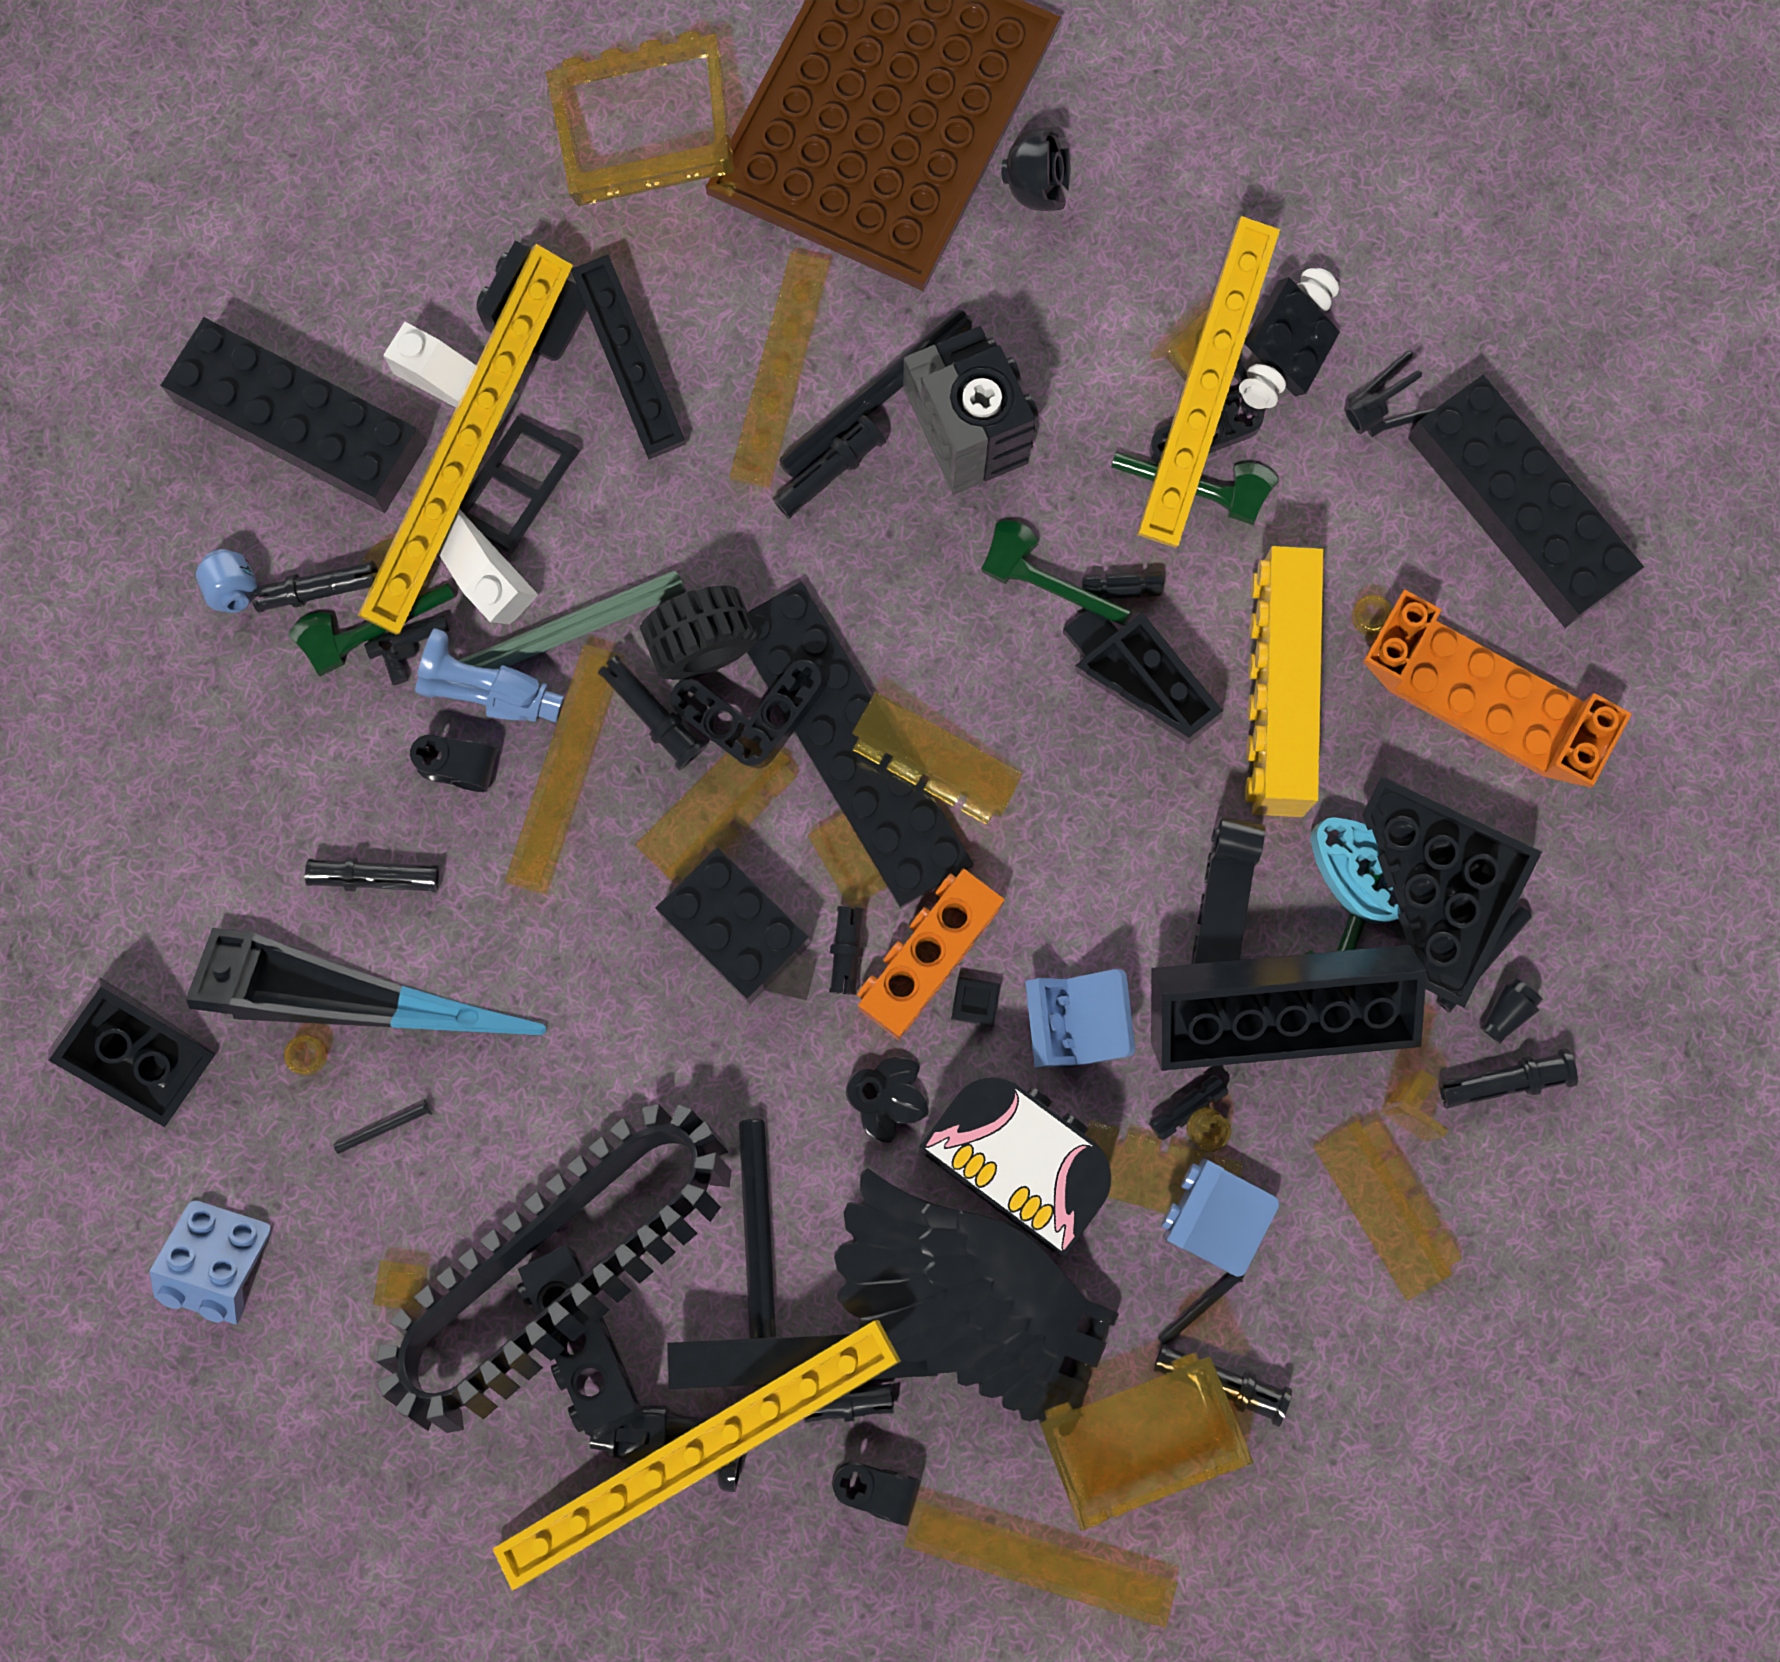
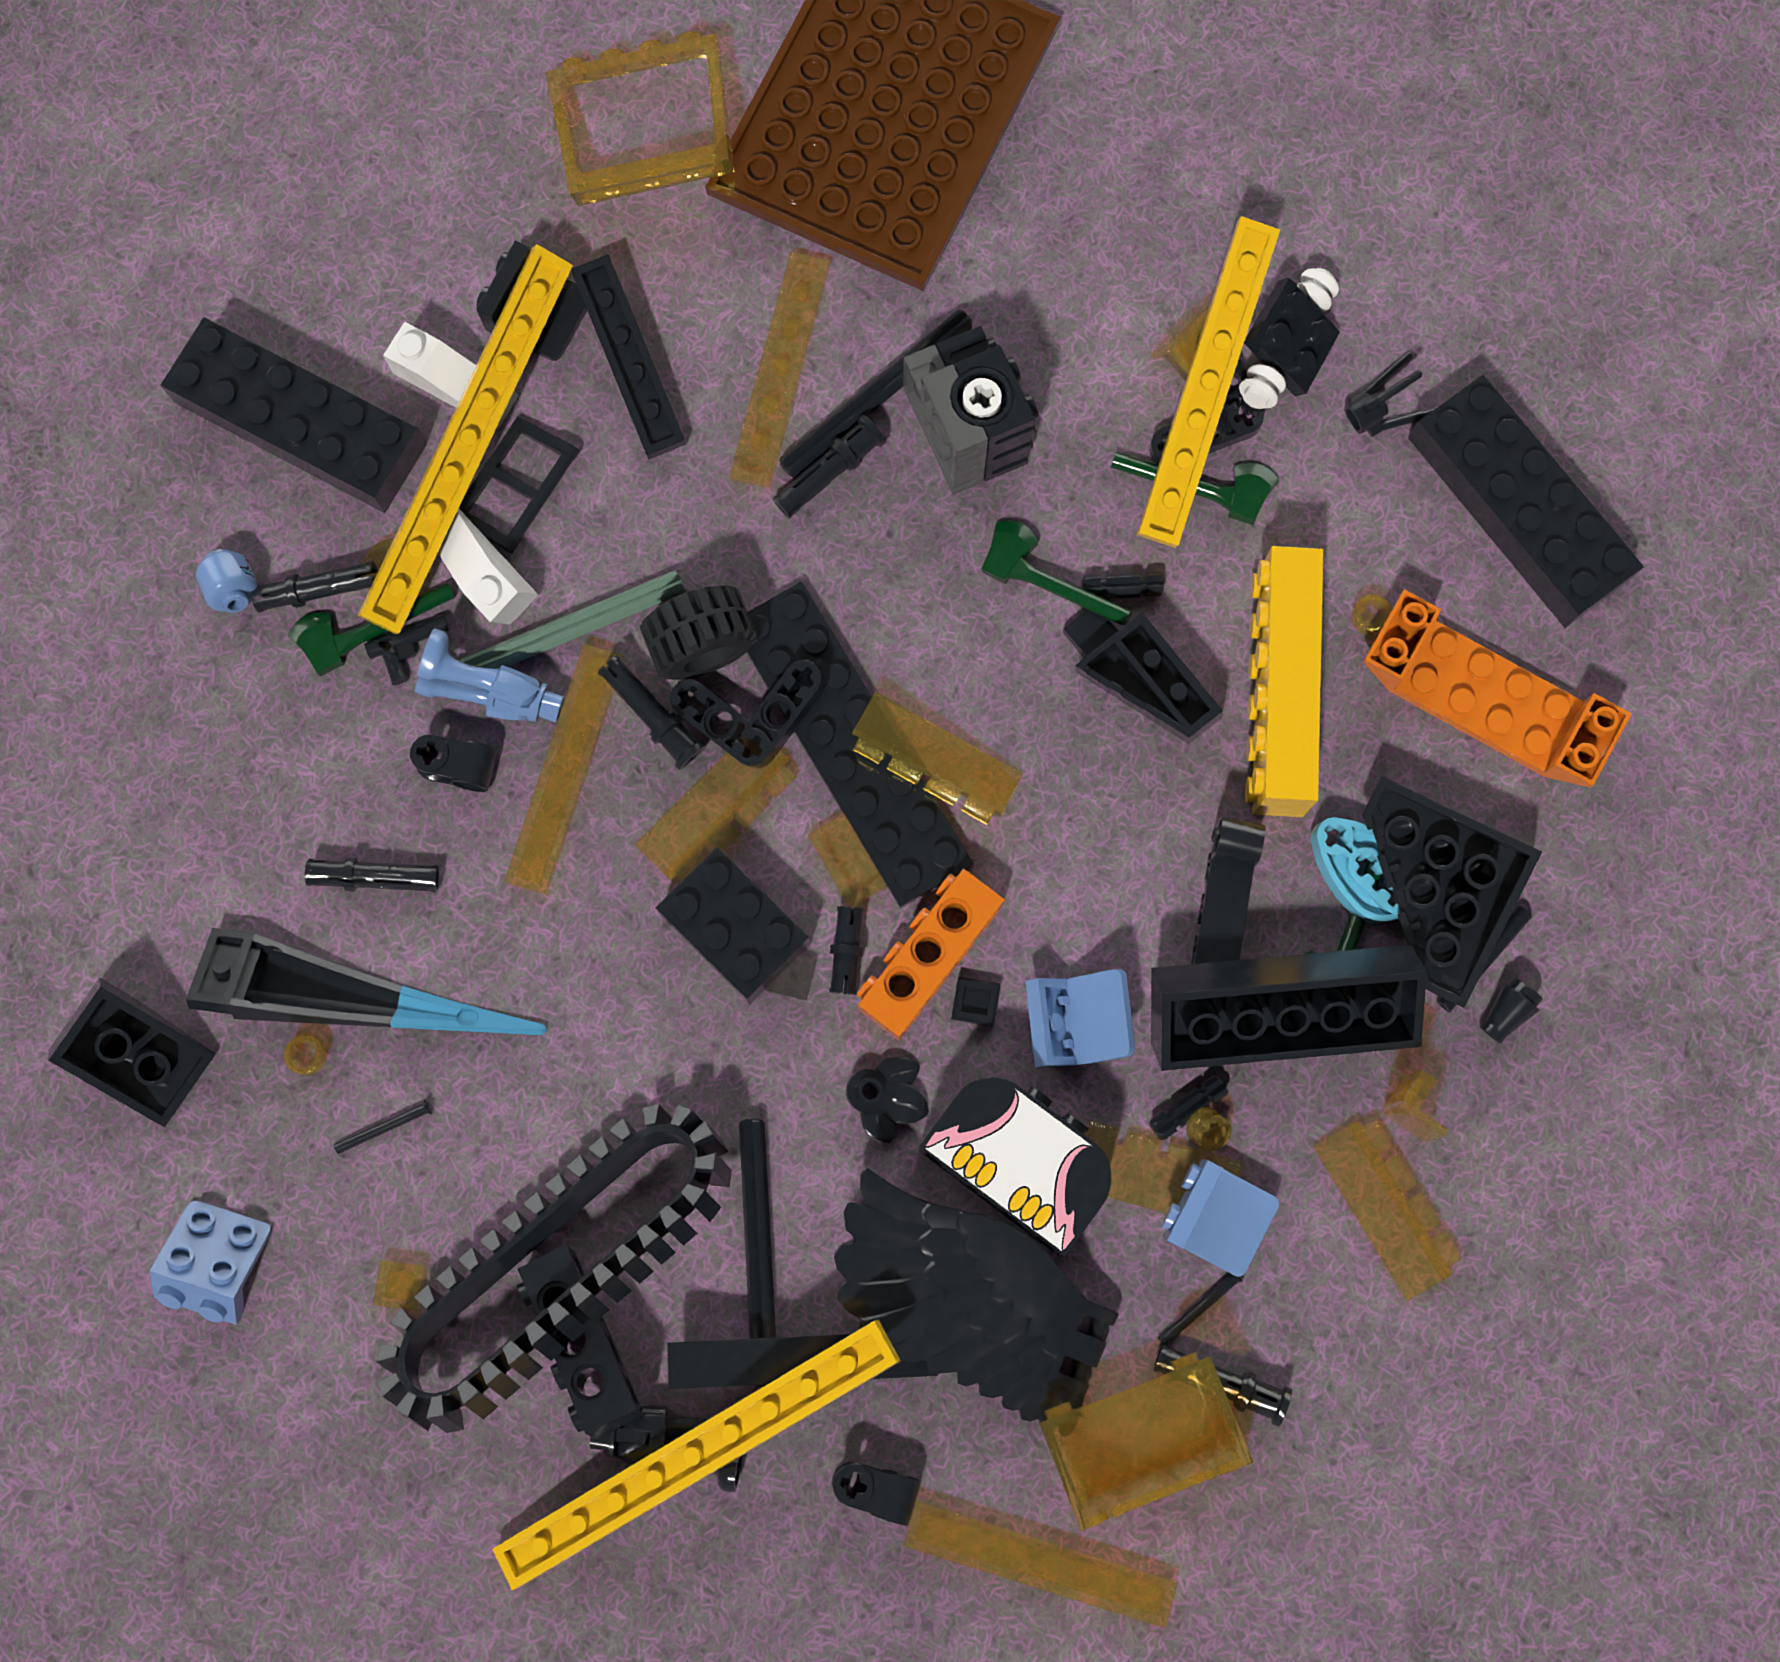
black pin [804,1384,894,1423] -> none
black cylinder [1001,126,1071,211] -> none
black pin [1438,1048,1578,1109] -> none

